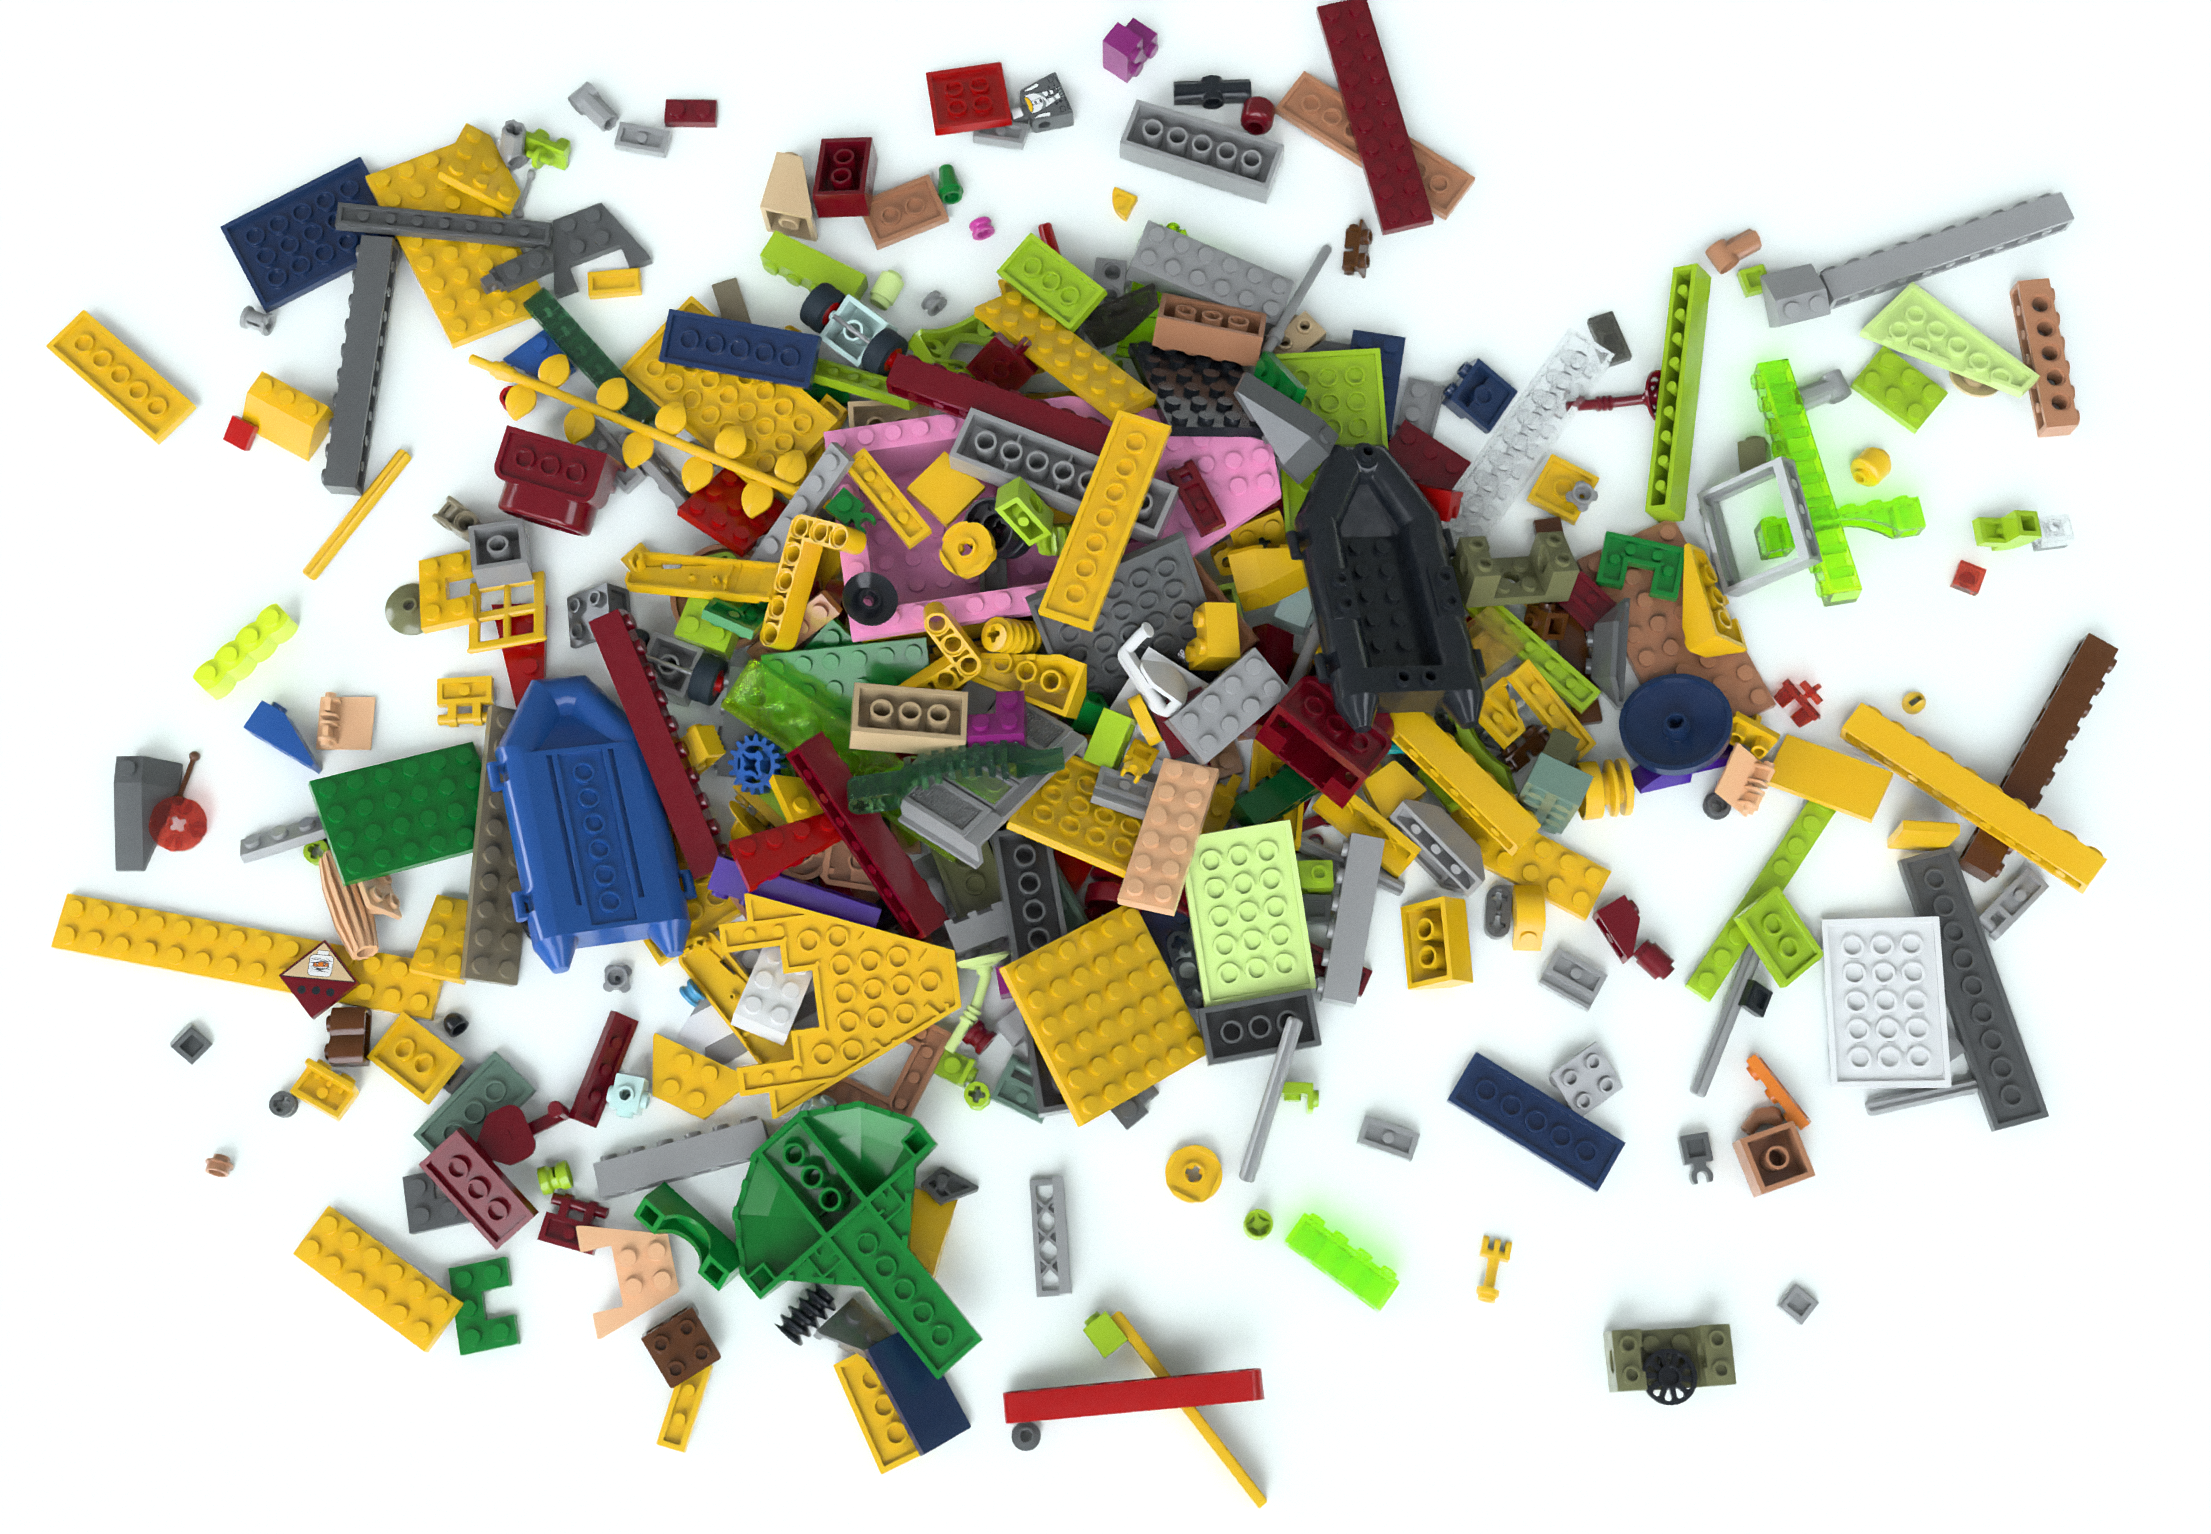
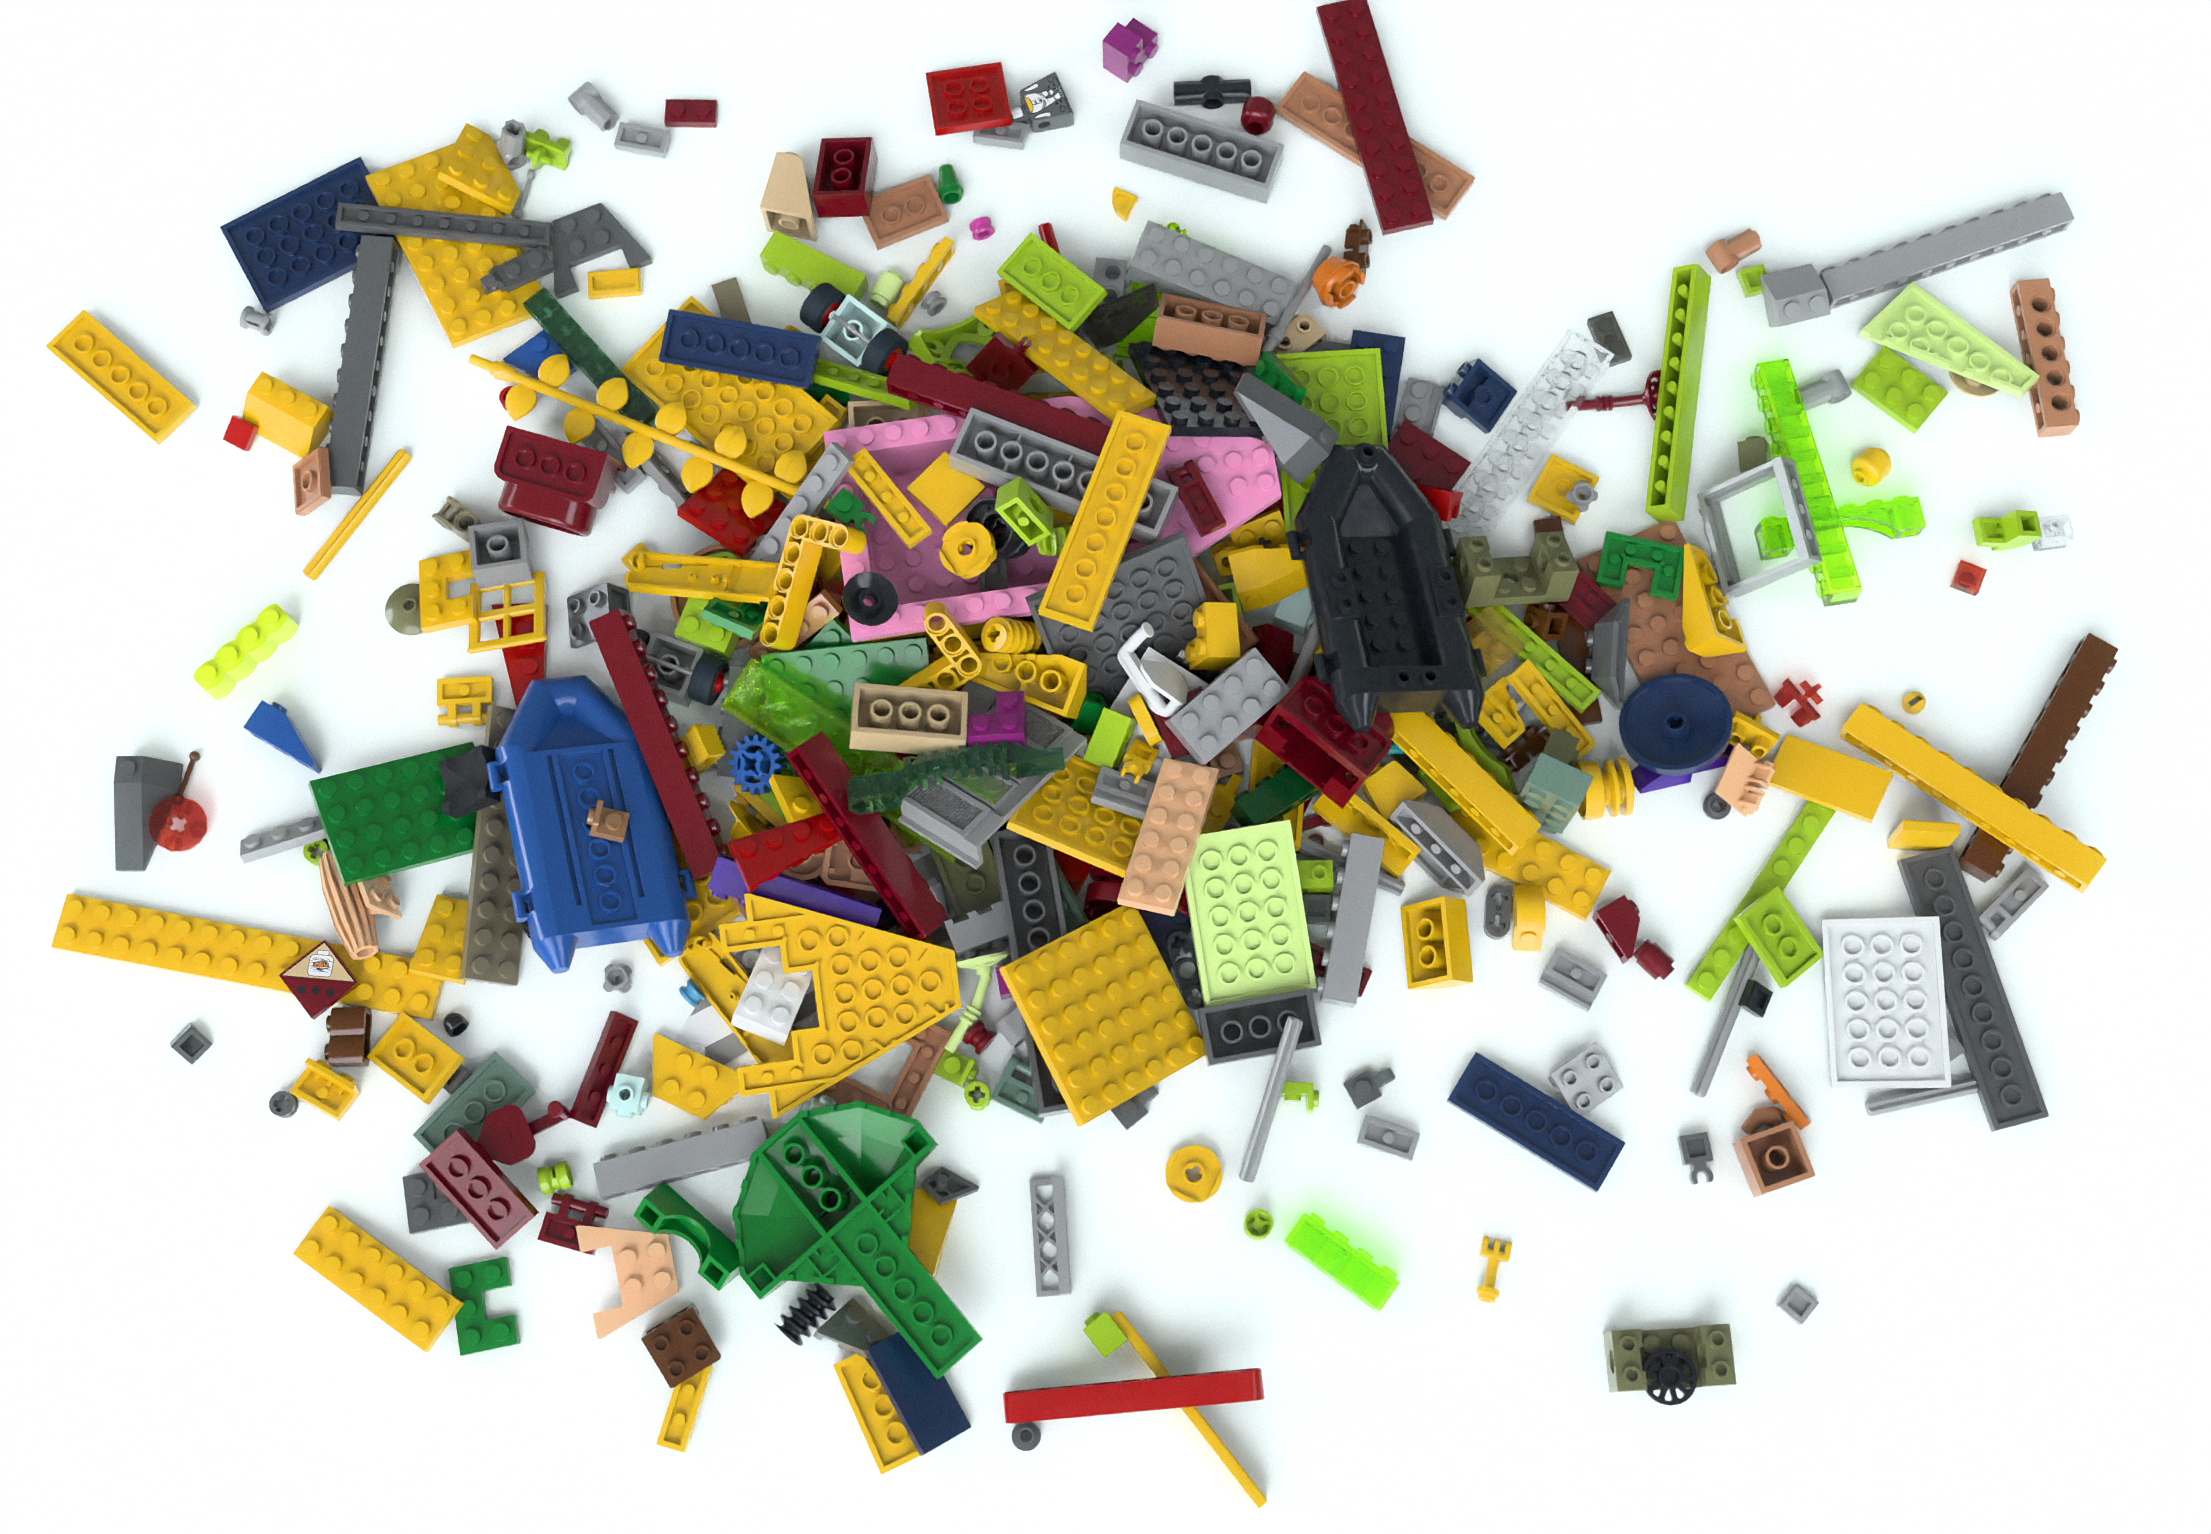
nougat plate [205,1154,234,1178] -> none
light nougat hinge [316,692,376,750] -> none
none -> nougat tile [292,446,332,516]
none -> black brick [439,744,501,818]
none -> medium nougat bracket [586,799,630,843]
none -> yellow plate [886,236,955,333]
none -> orange cone [1312,256,1365,309]
none -> dark grey plate [1343,1067,1396,1110]

